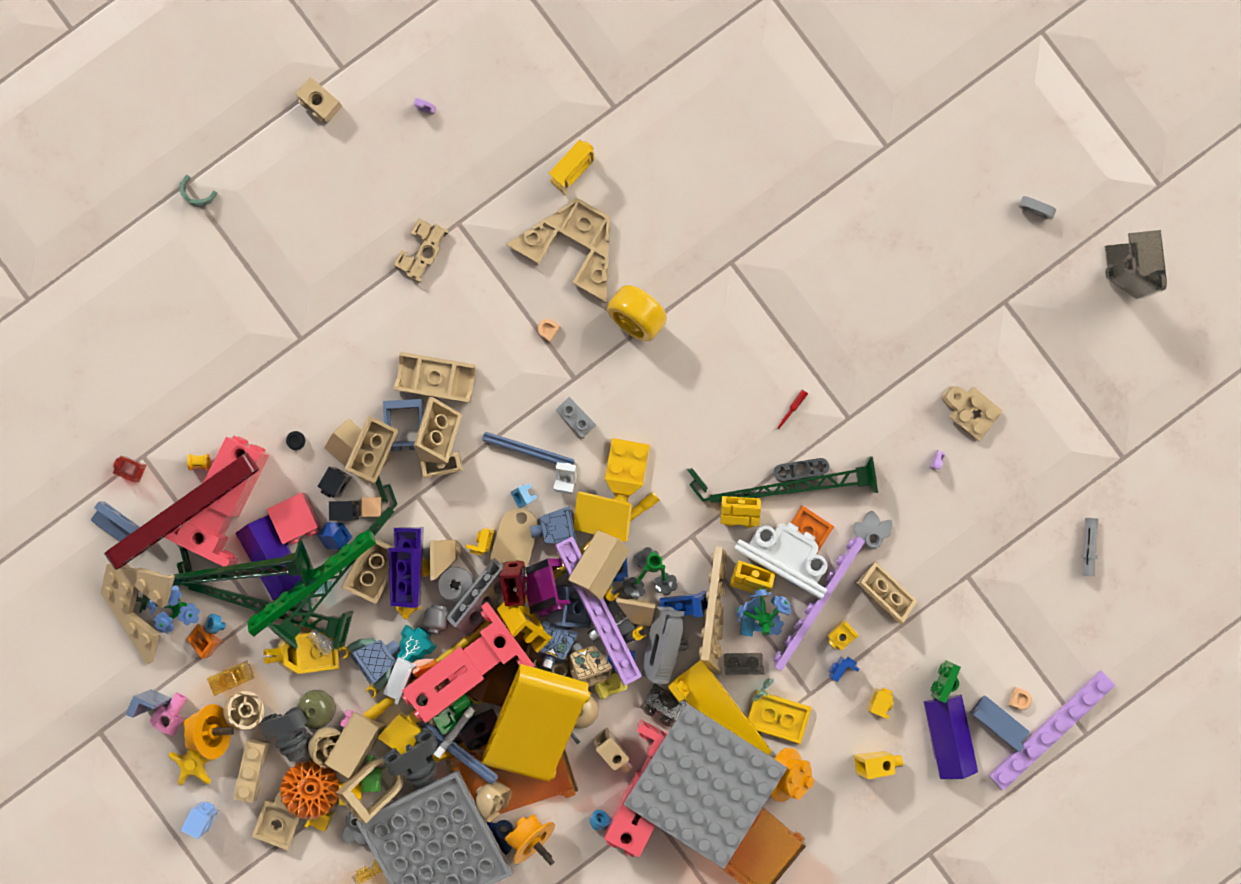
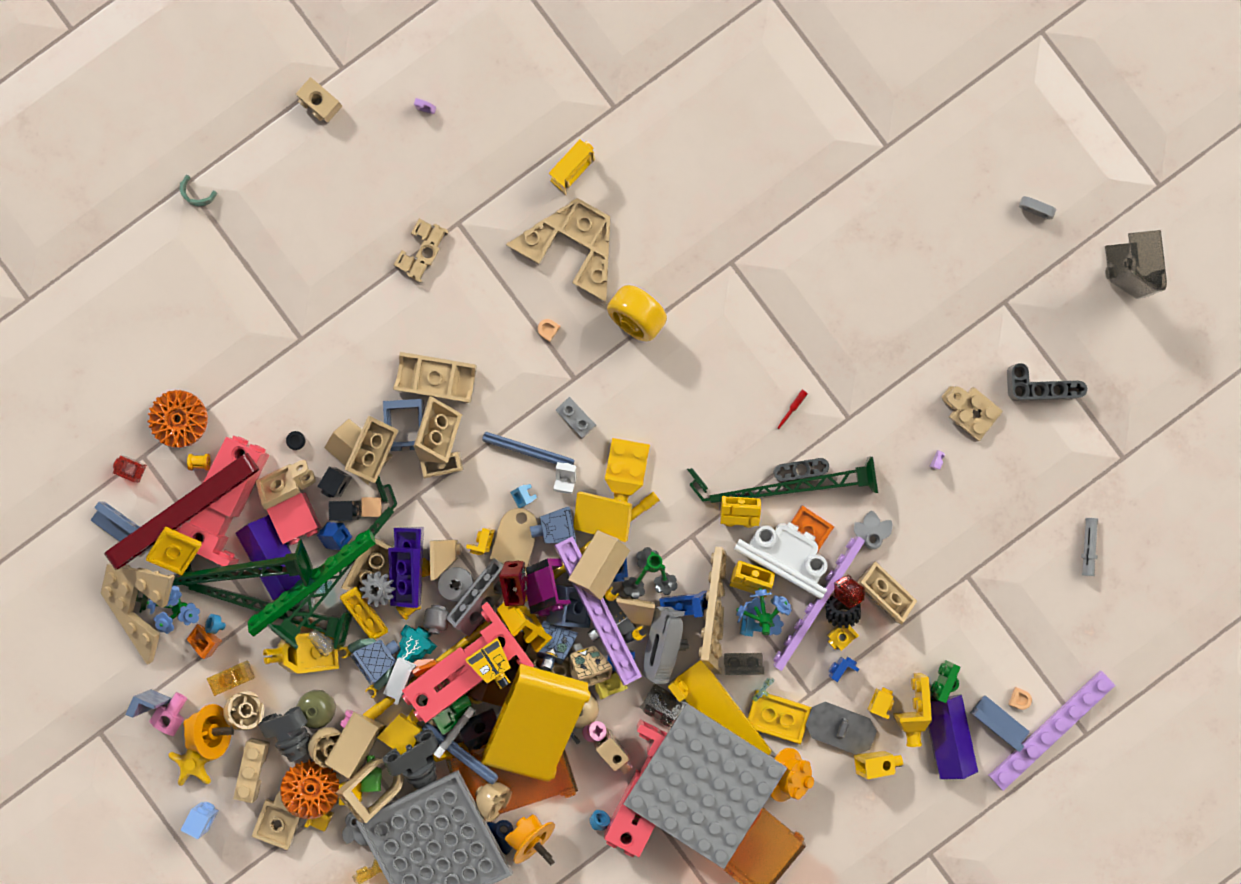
none -> yellow tile [146,527,202,576]
none -> orange wheel [147,390,208,448]
none -> tan plate [256,460,316,510]
none -> yellow tile [340,586,388,639]
none -> light grey gear [360,571,396,607]
none -> yellow torso [465,638,511,689]
none -> bright pink wheel [582,721,606,742]
none -> flat silver shield [806,702,877,755]
none -> black tyre [826,593,861,628]
none -> clear red window [834,574,865,608]
none -> yellow plate [893,673,932,747]
none -> dark grey beam [1007,363,1087,401]

